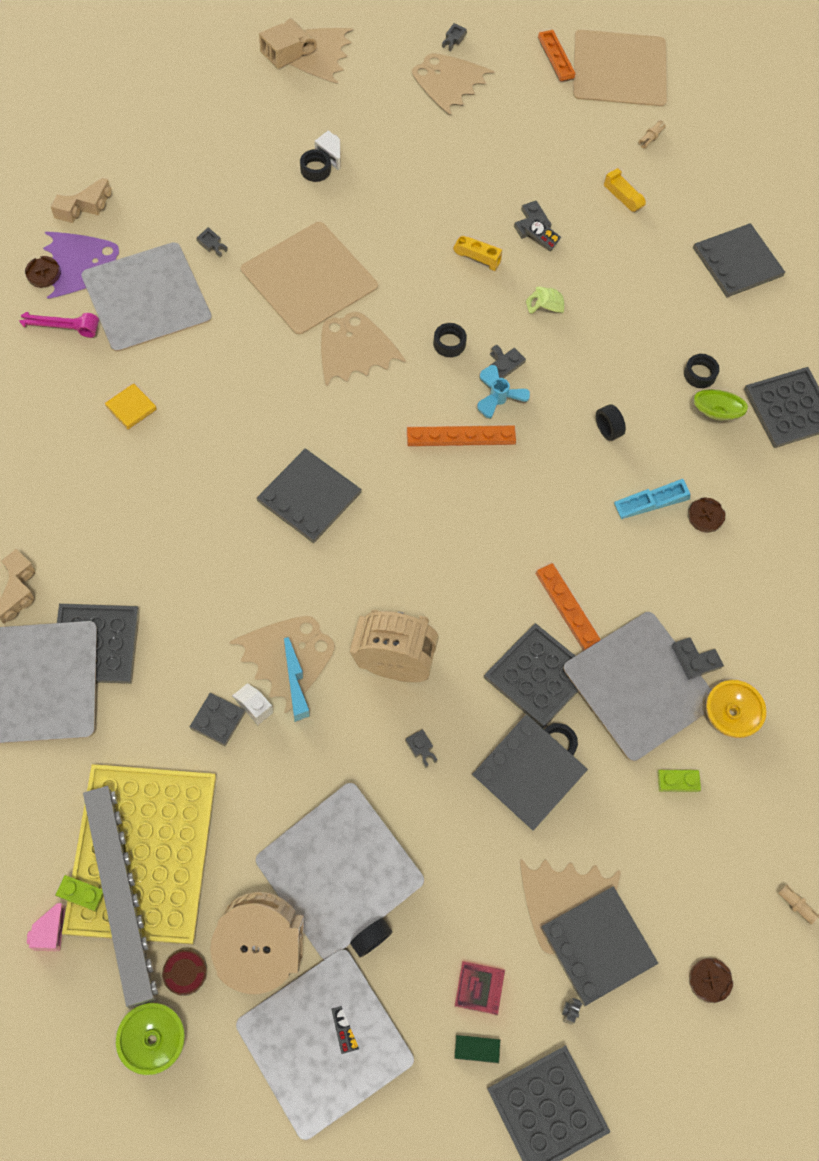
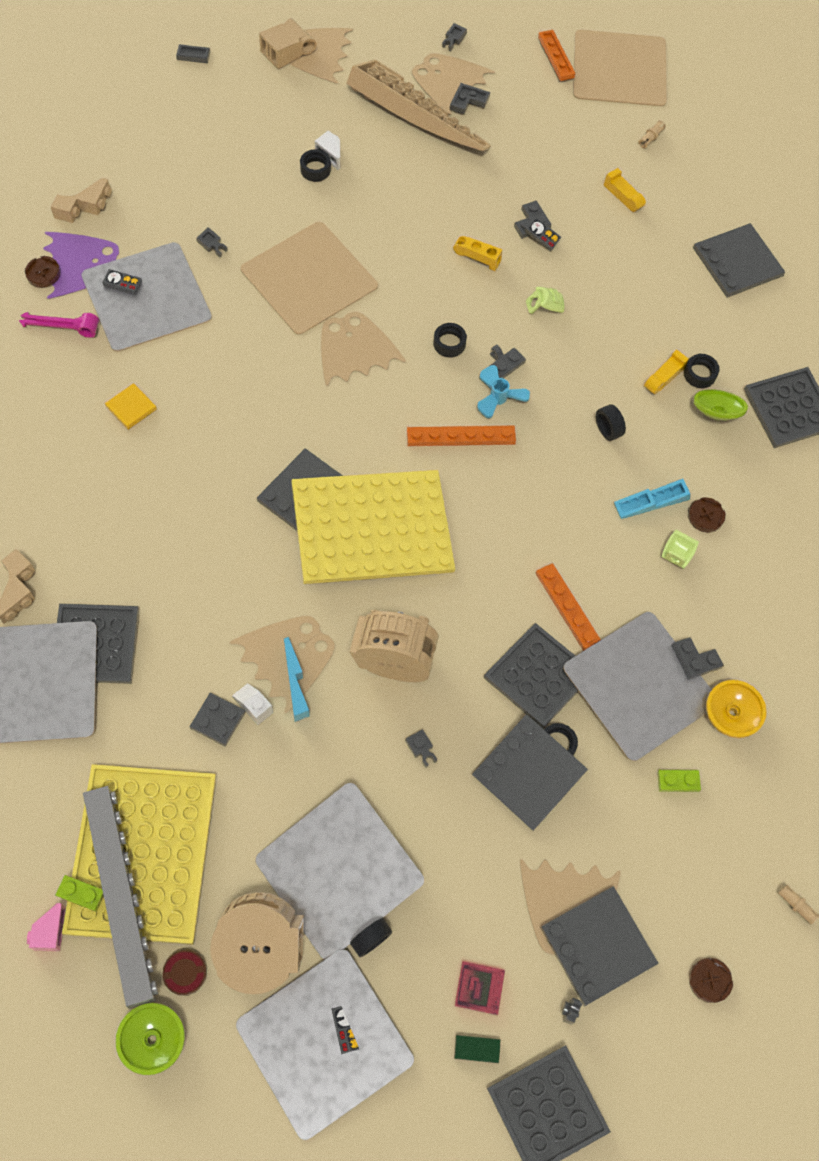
none -> tile [102,269,142,295]
none -> dark grey tile [176,44,210,64]
none -> light yellow plate [291,470,455,584]
none -> tan wedge [346,59,491,151]
none -> dark grey plate [450,83,490,114]
none -> yellow leg [644,349,689,395]
none -> yellowish green piece [662,530,699,569]

